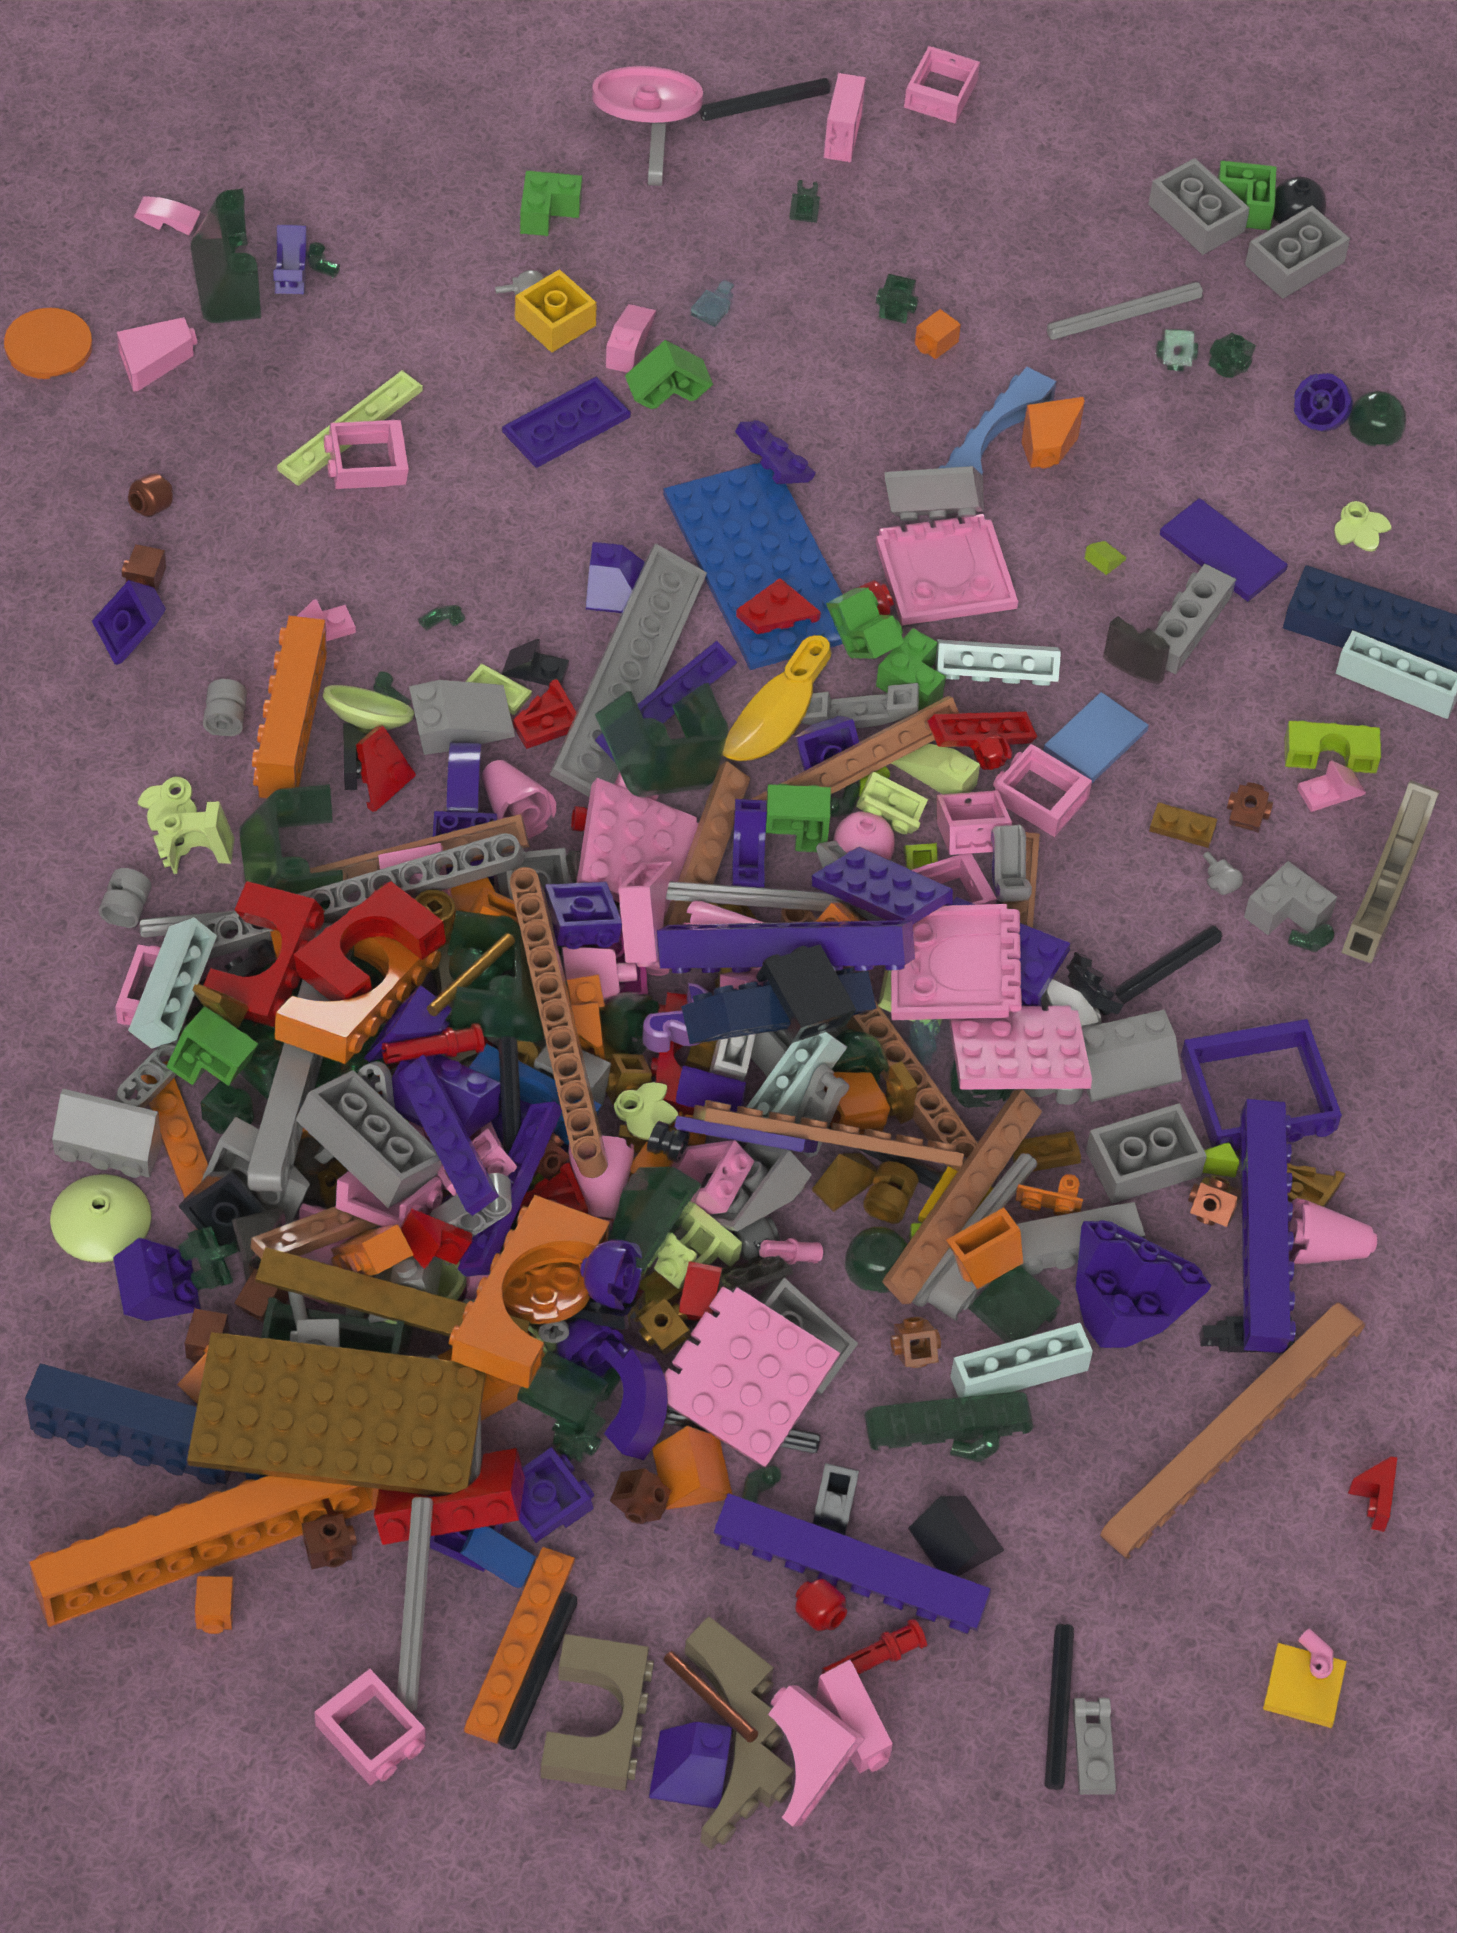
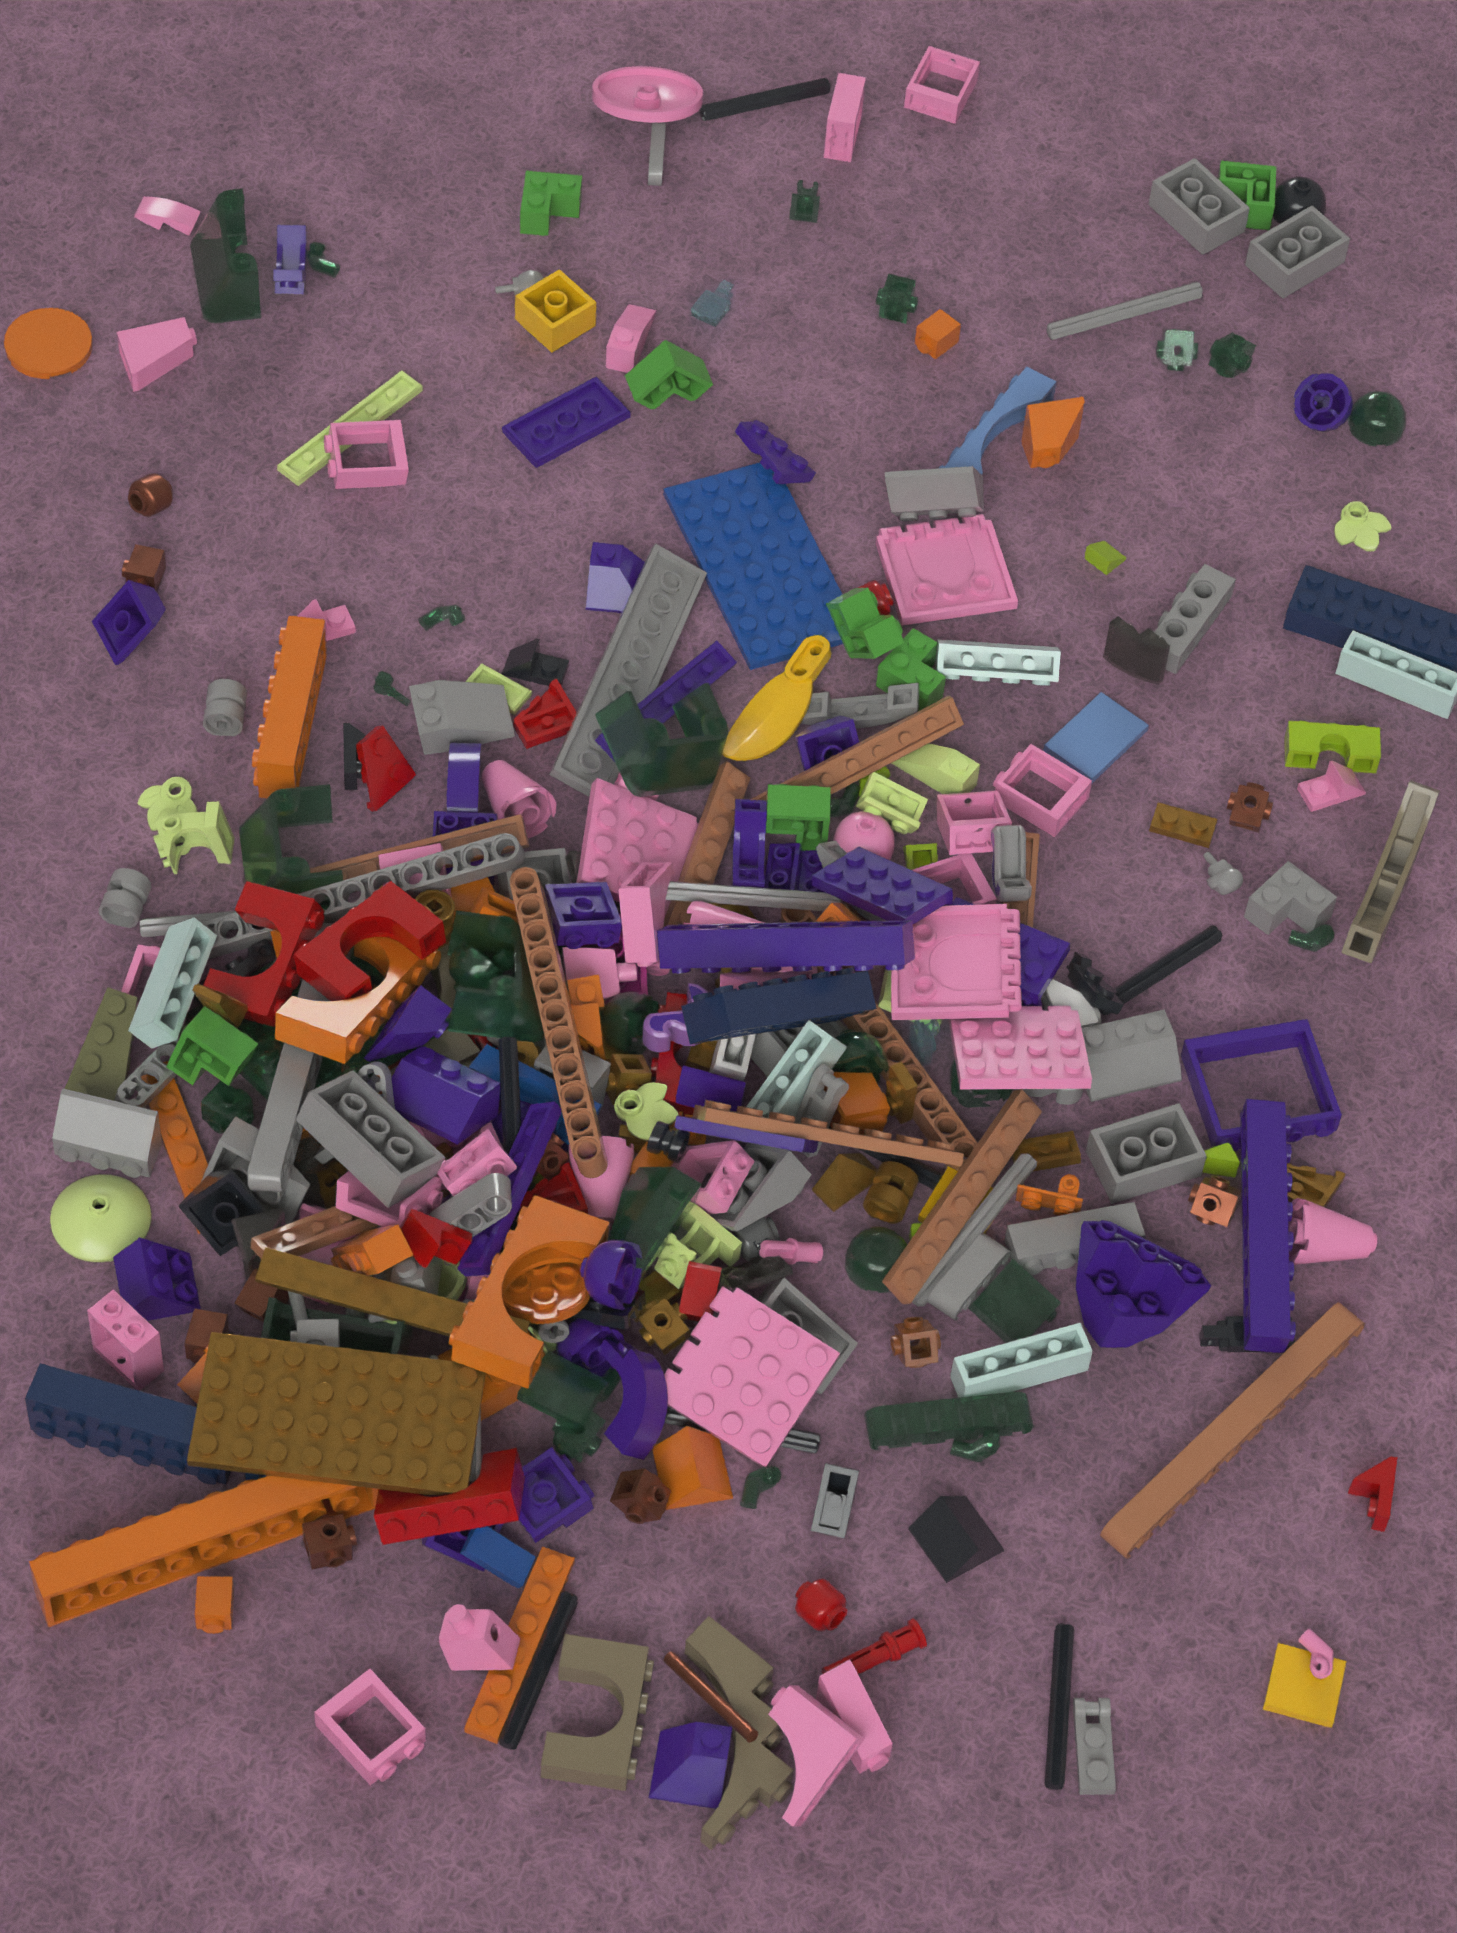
clear green hips [178,1227,238,1290] -> none
yellowish green dish [323,685,414,733] -> none
red pin [382,1023,484,1064] -> none
dark purple plate [397,1055,499,1216] -> none
light grey axle [397,1497,433,1711] -> none
pearl gold bar [427,933,515,1016] -> none
red hinge [571,806,588,832] -> none
dark purple brick [713,1493,992,1634] -> none
red wing [736,578,821,634] -> none
black panel [756,944,856,1043] -> none
red plate [927,711,1037,770] -> none
orange torso [946,1207,1023,1289] -> none
dark purple tile [1159,498,1288,602] -> none
none -> olive wing [58,987,140,1105]
none -> bright pink window [87,1290,164,1391]
none -> bright pink torso [439,1604,520,1671]
none -> dark purple slope [764,843,826,893]

